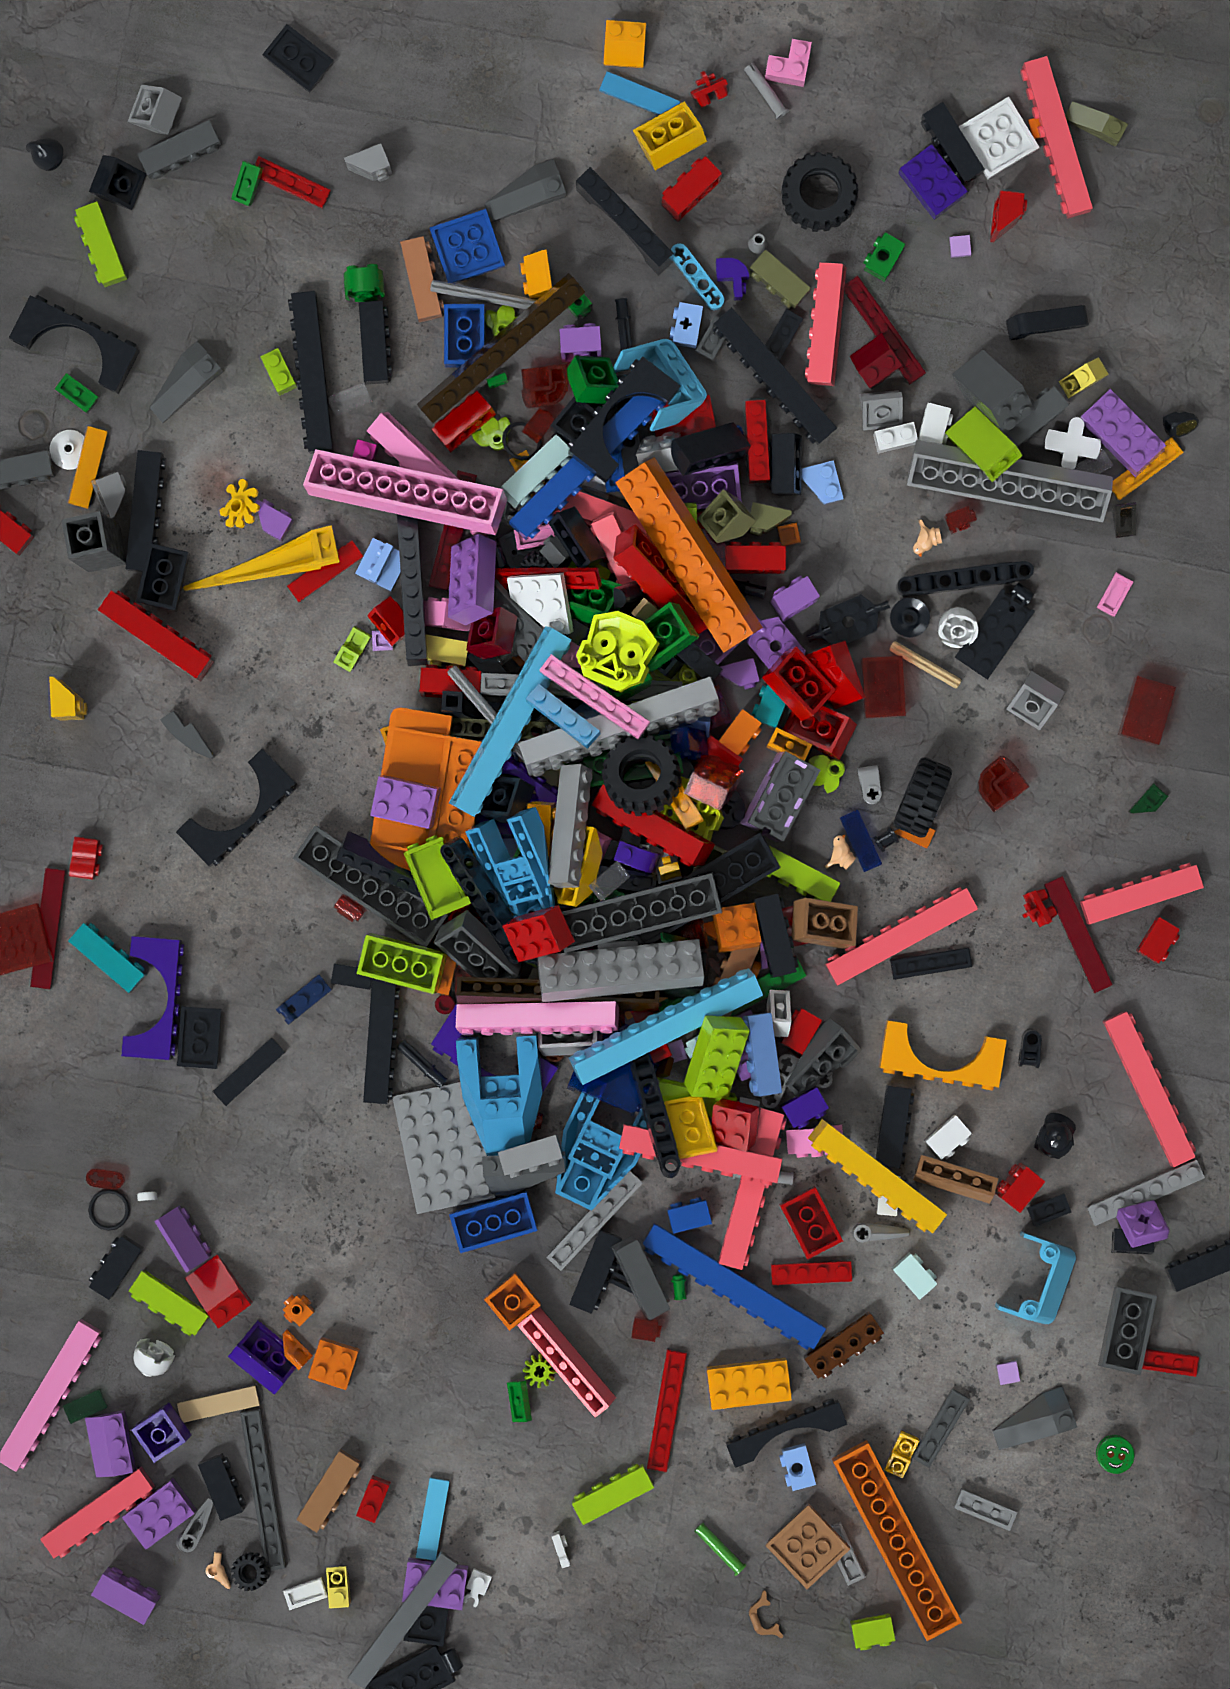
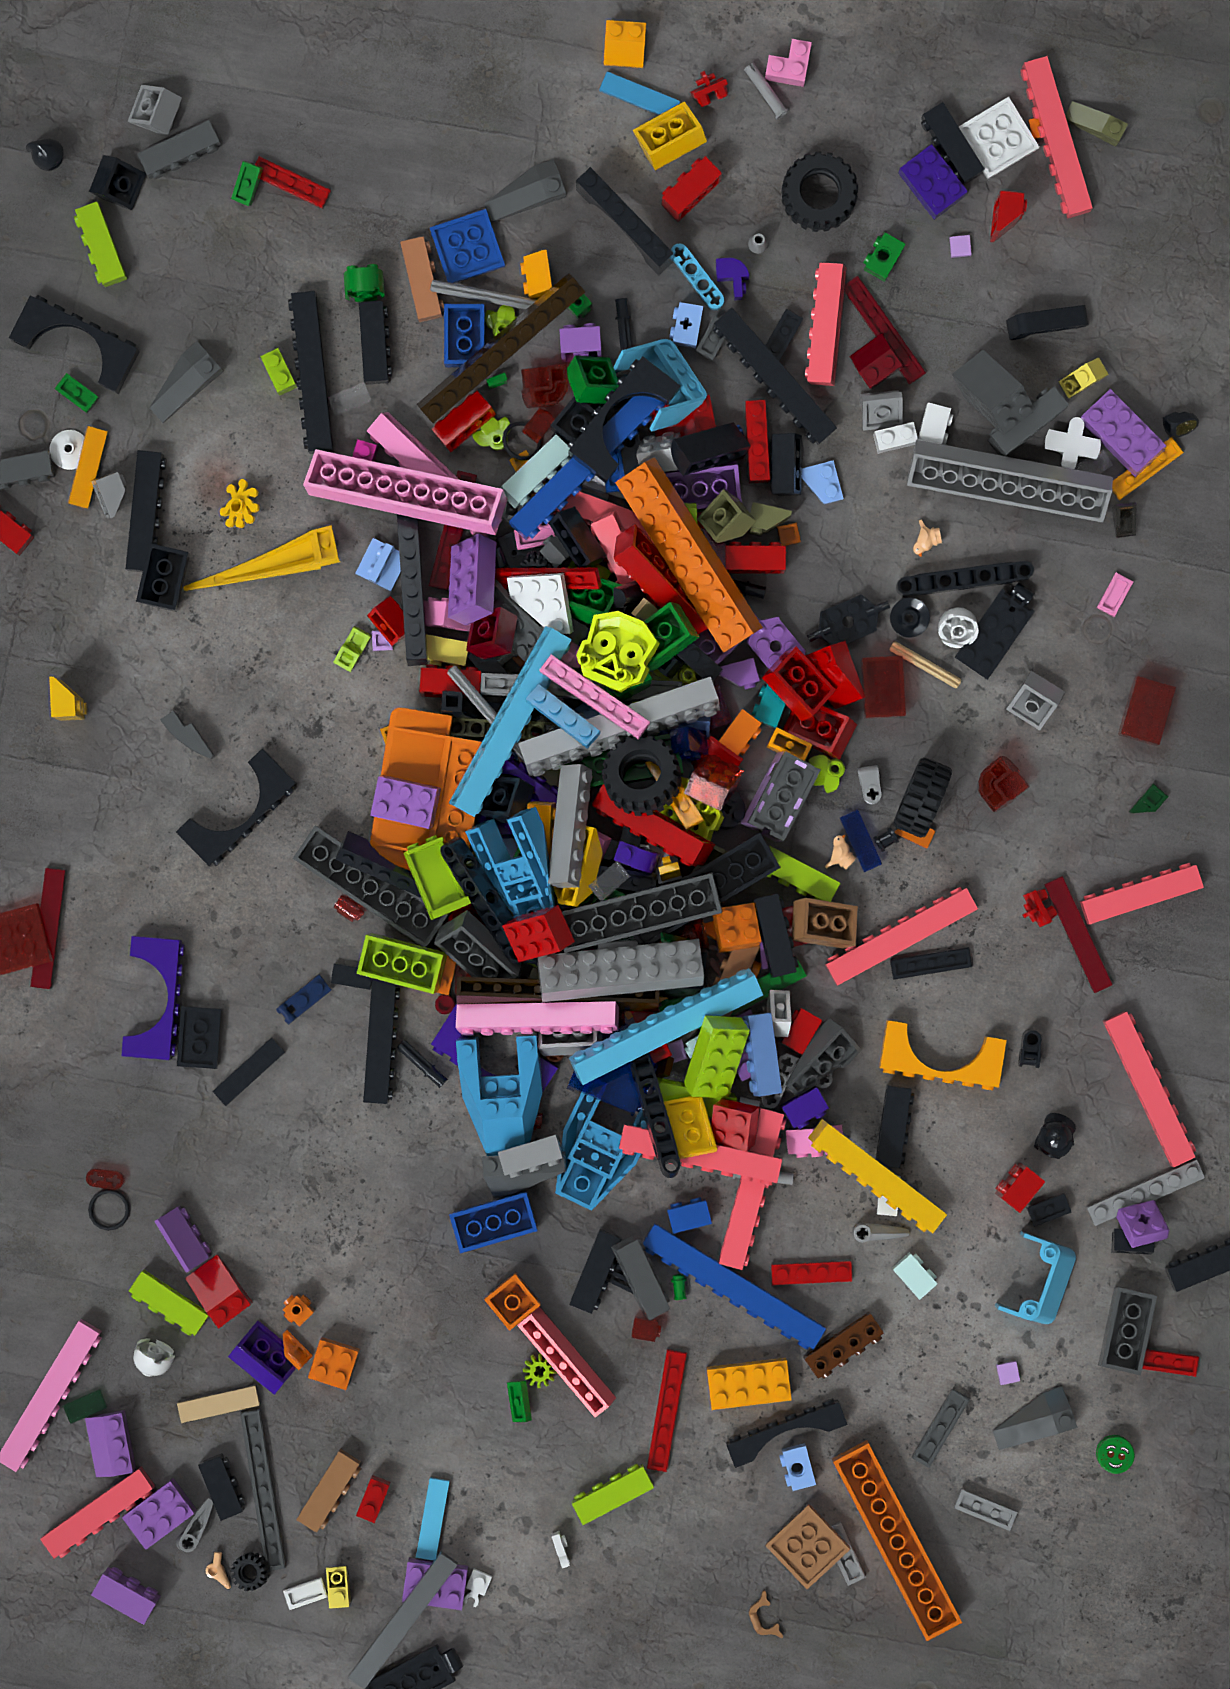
dark grey brick [61,511,126,572] -> none
teal brick [68,922,147,993] -> none
red brick [69,837,103,880] -> none
black brick [89,1235,144,1300] -> none
red brick [98,590,214,681] -> none
dark purple brick [131,1402,192,1463] -> none
white tile [137,1192,158,1201] -> none
medium lavender slope [255,499,294,542] -> none
black plate [262,24,334,93] -> none
red tile [287,540,364,602] -> none
light grey slope [344,143,392,182] -> none
light grey plate [392,1082,495,1214] -> none
black plate [403,1606,448,1646] -> none
light grey plate [546,1171,643,1271] -> none
bright green pin [694,1523,746,1576] -> none
olive brick [749,249,811,309] -> none
medium lavender brick [770,576,820,622] -> none
red brick [779,1186,843,1260] -> none
lime brick [850,1613,895,1650] -> none
yellow slope [884,1431,919,1478] -> none
medium nougat brick [913,1155,999,1204] -> none
white brick [924,1114,972,1160] -> none
clear red brick [944,506,977,535] -> none
lime panel [945,407,1023,482] -> none
red brick [1136,917,1180,964] -> none

